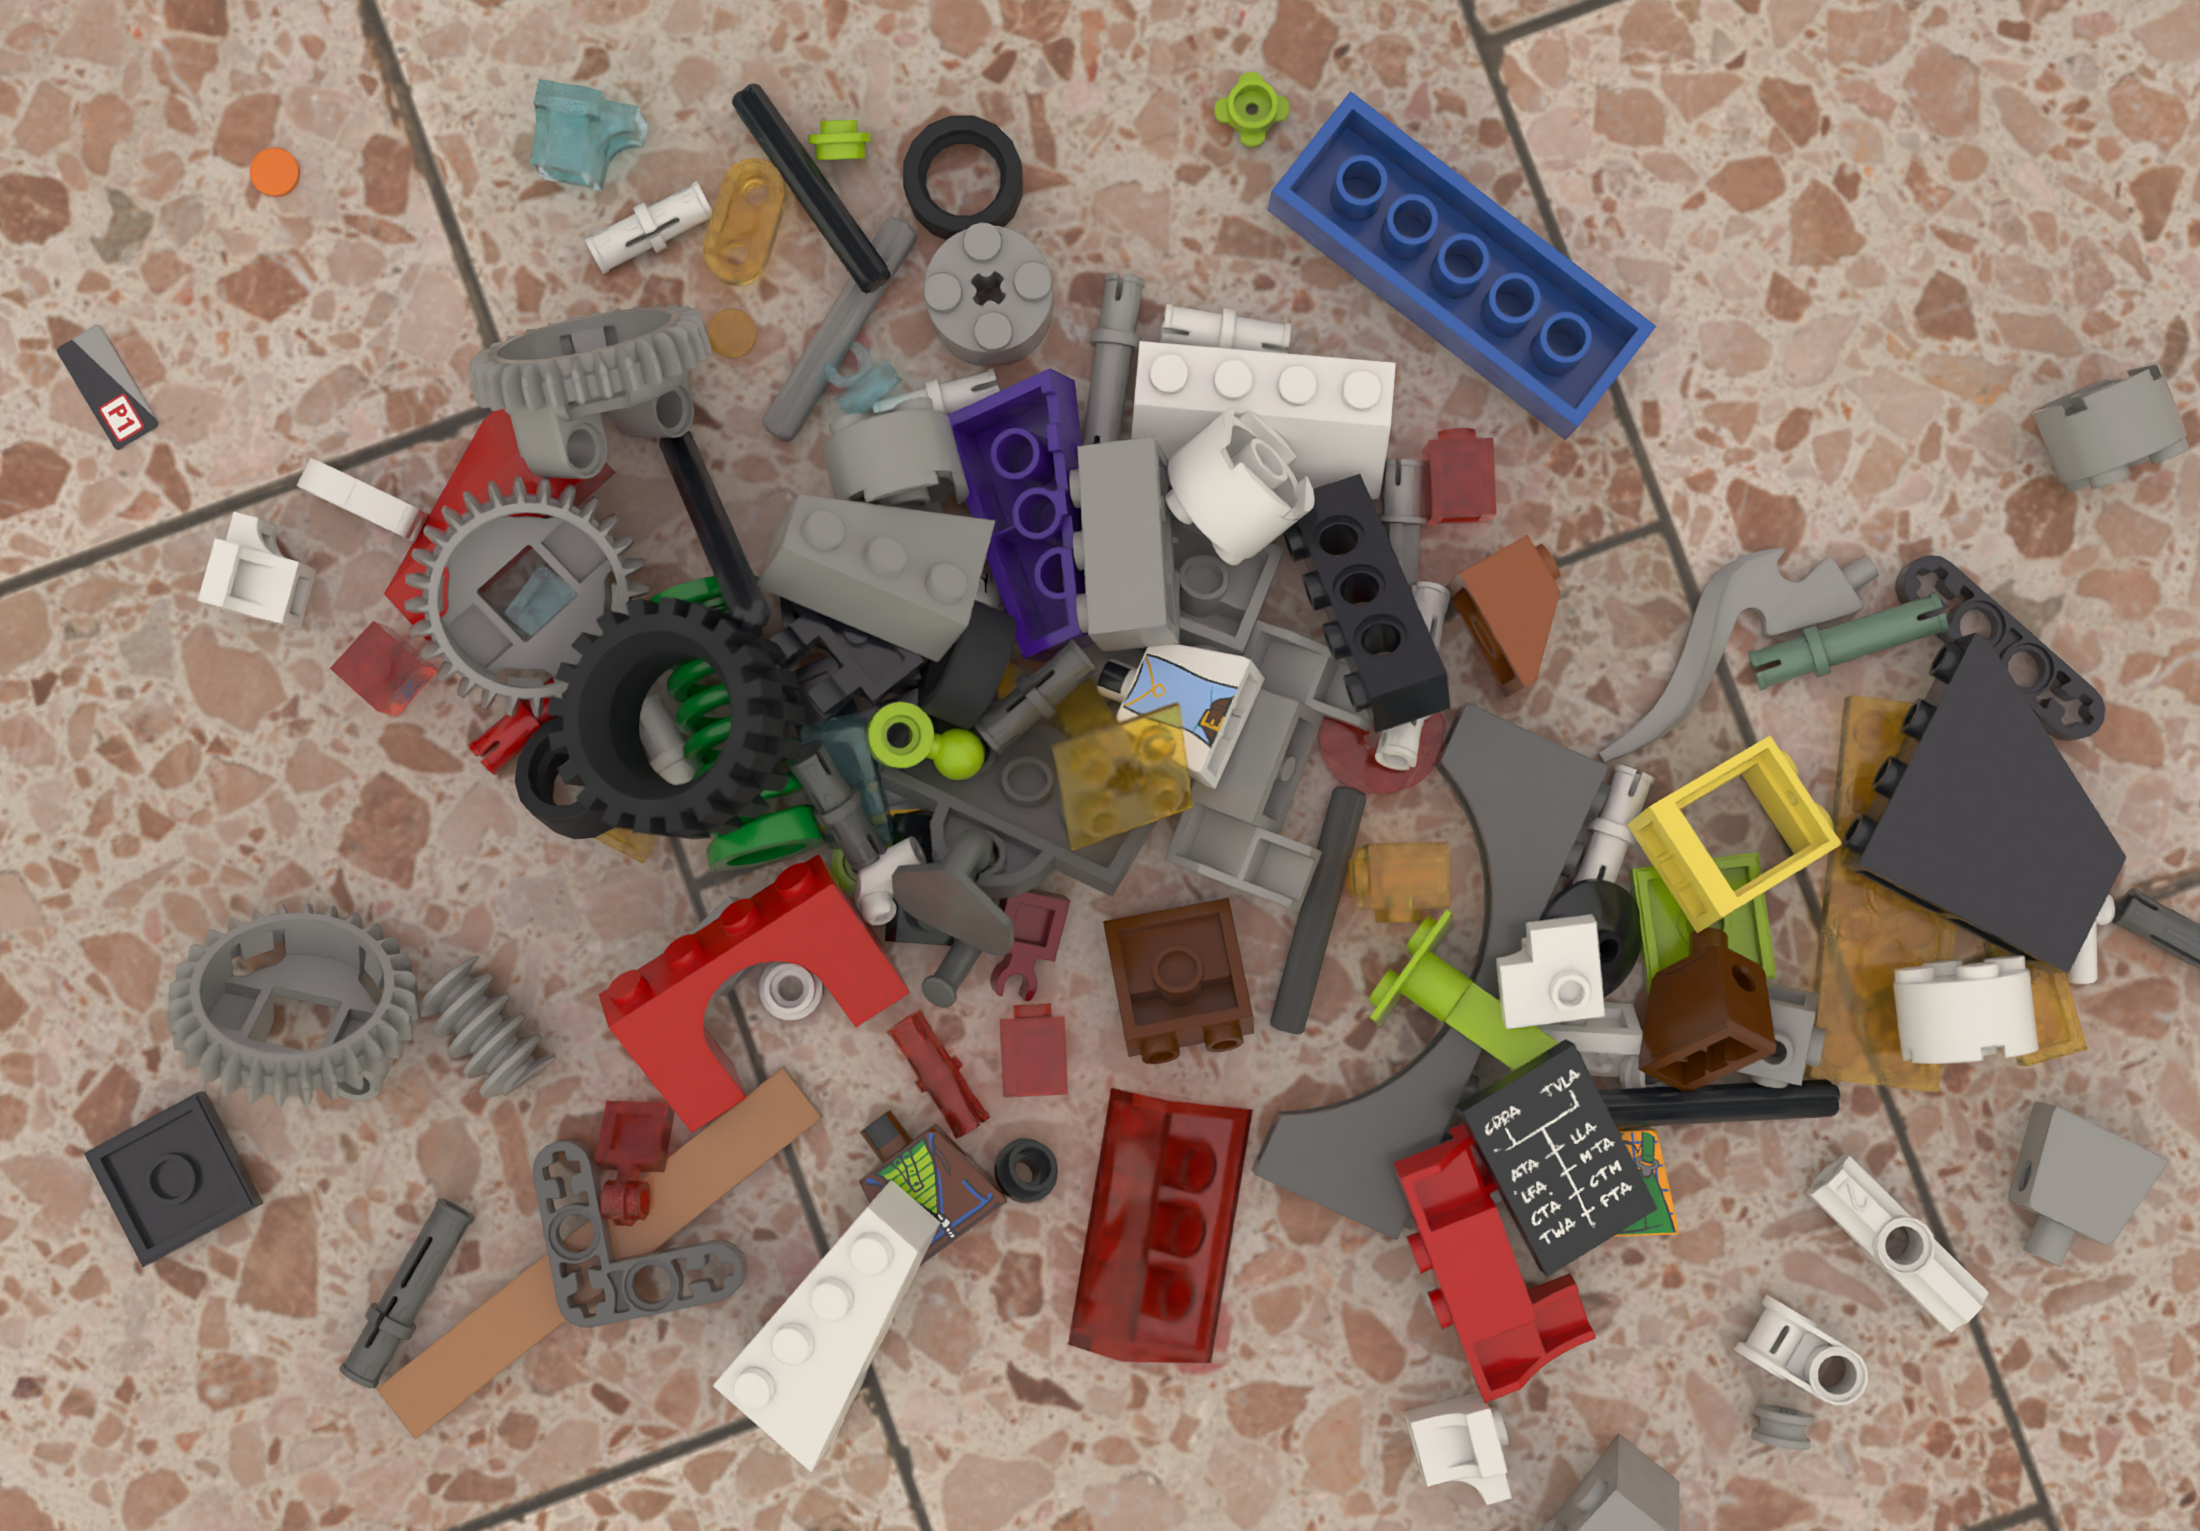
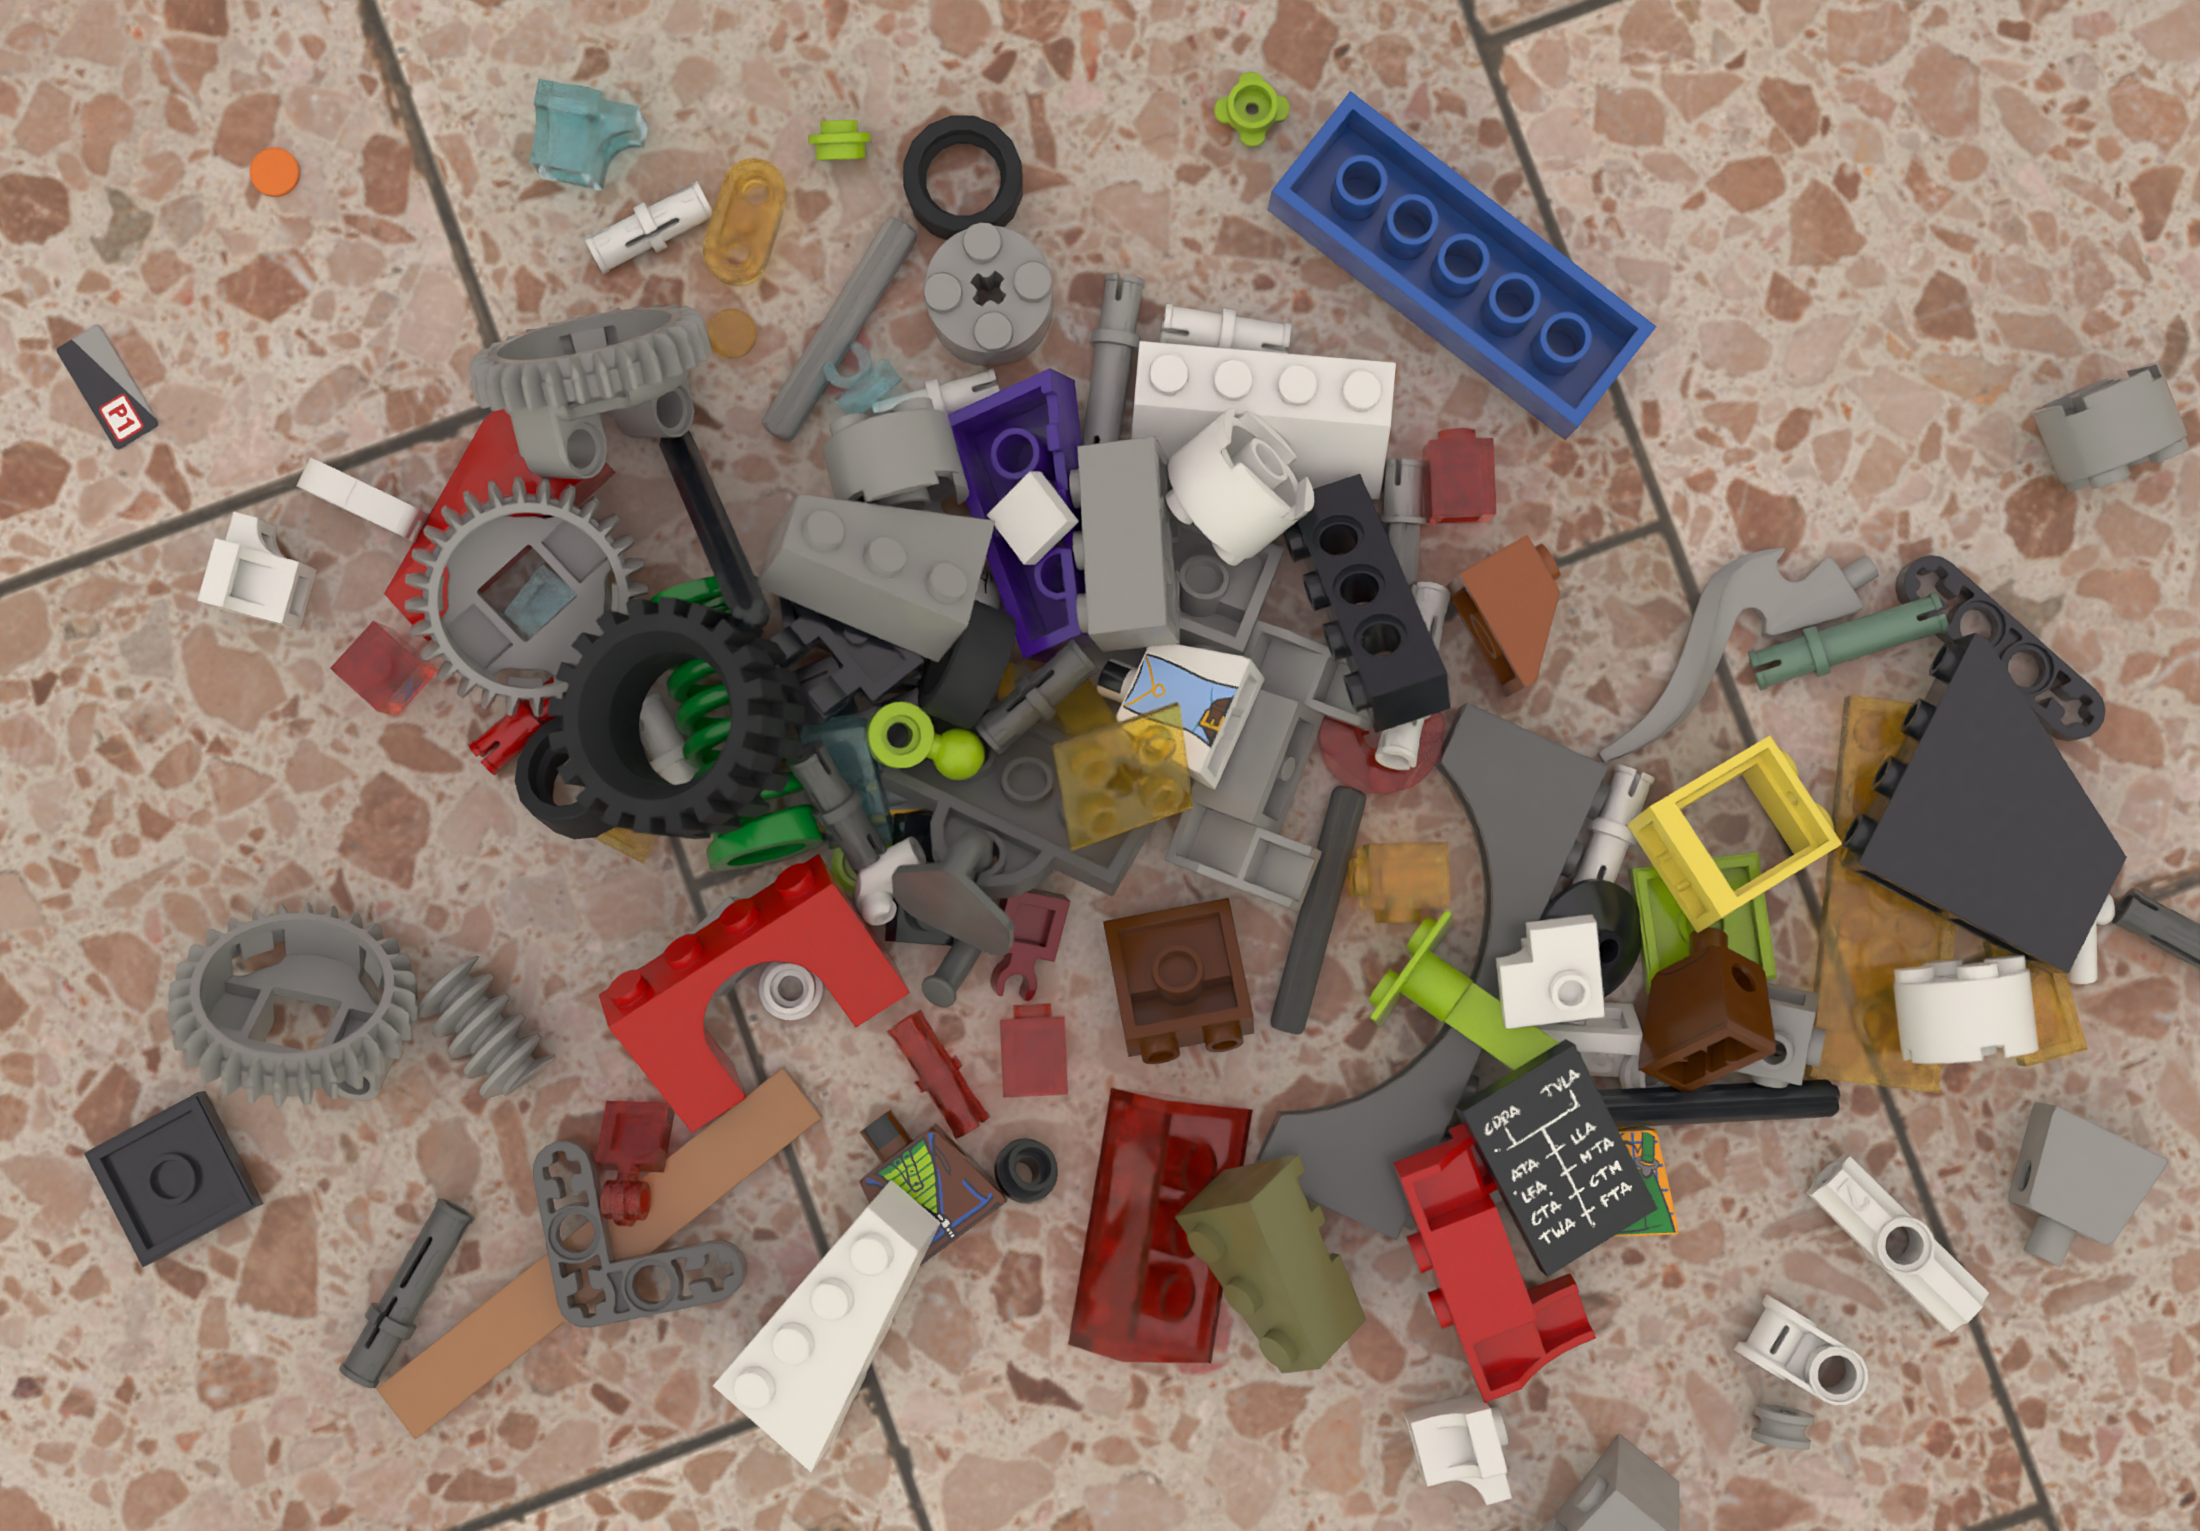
black axle [732,83,891,293] -> none
none -> white tile [987,471,1079,565]
none -> olive wedge [1175,1154,1367,1373]

